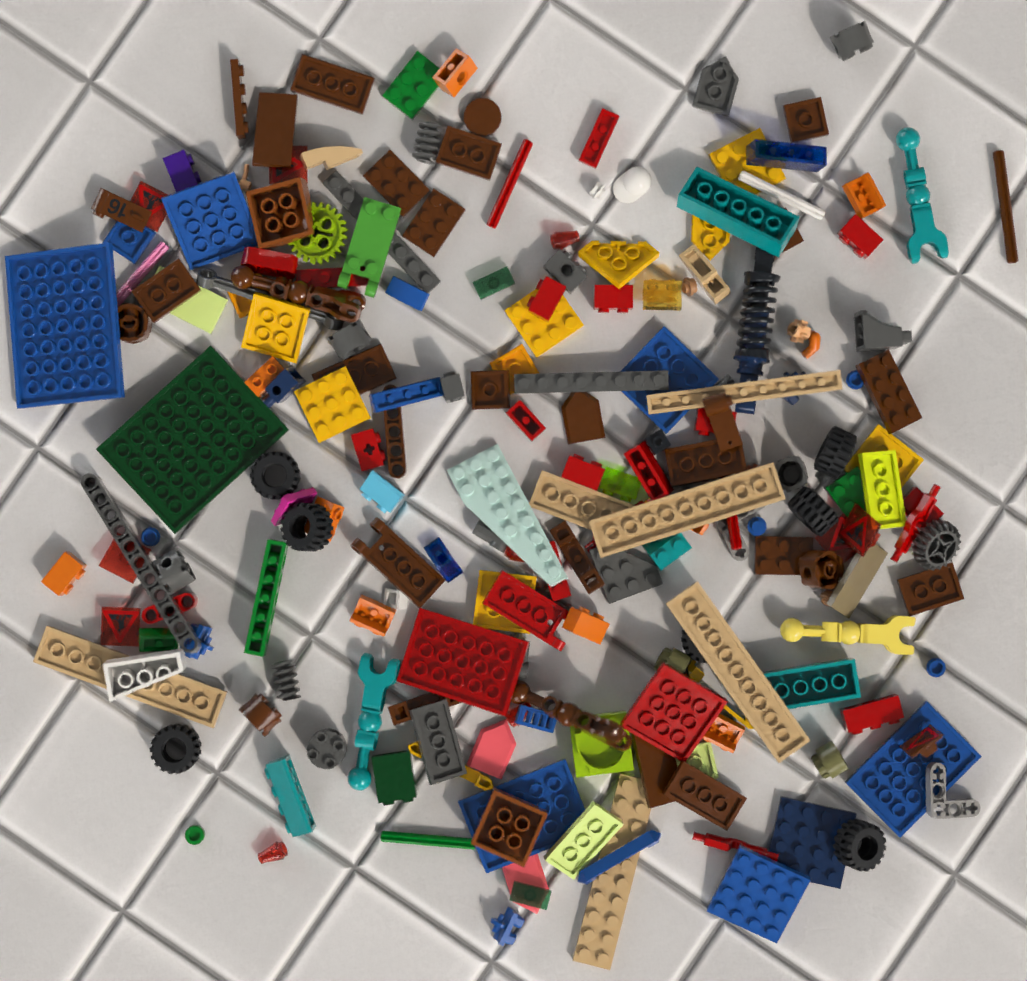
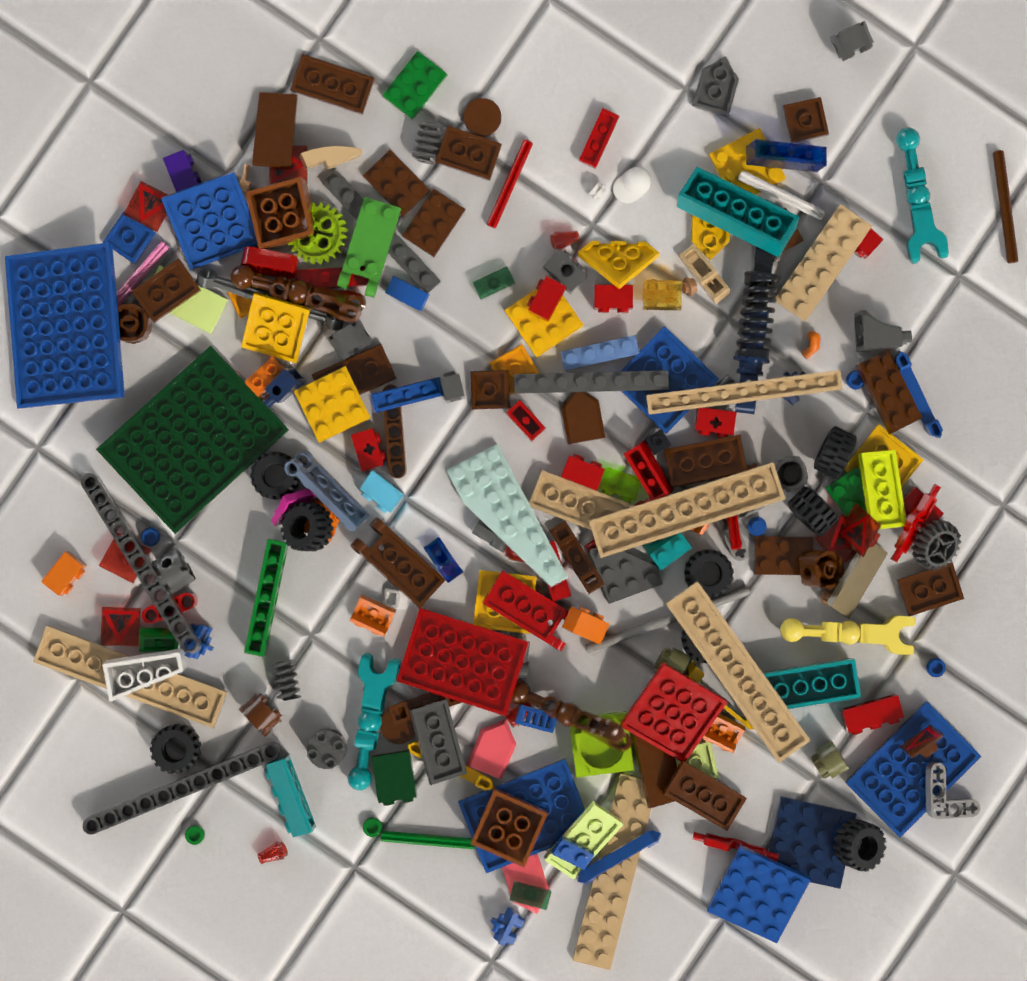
reddish brown door [91,188,152,233] -> none
reddish brown plate [230,59,249,139] -> none
orange brick [432,48,478,97] -> none
reddish brown door [702,392,743,451] -> none
light nougat gear [787,319,811,343] -> none
orange bracket [842,172,886,219] -> none
none -> dark grey beam [82,742,281,835]
none -> sand blue hinge [284,451,370,532]
none -> green tile [363,817,382,837]
none -> reddish brown tile [380,709,416,744]
none -> blue plate [551,835,595,870]
none -> medium blue plate [561,335,640,371]
none -> light grey piece [586,586,751,654]
none -> black tyre [684,549,734,598]
none -> tan plate [775,204,872,321]
none -> blue piece [894,351,943,438]

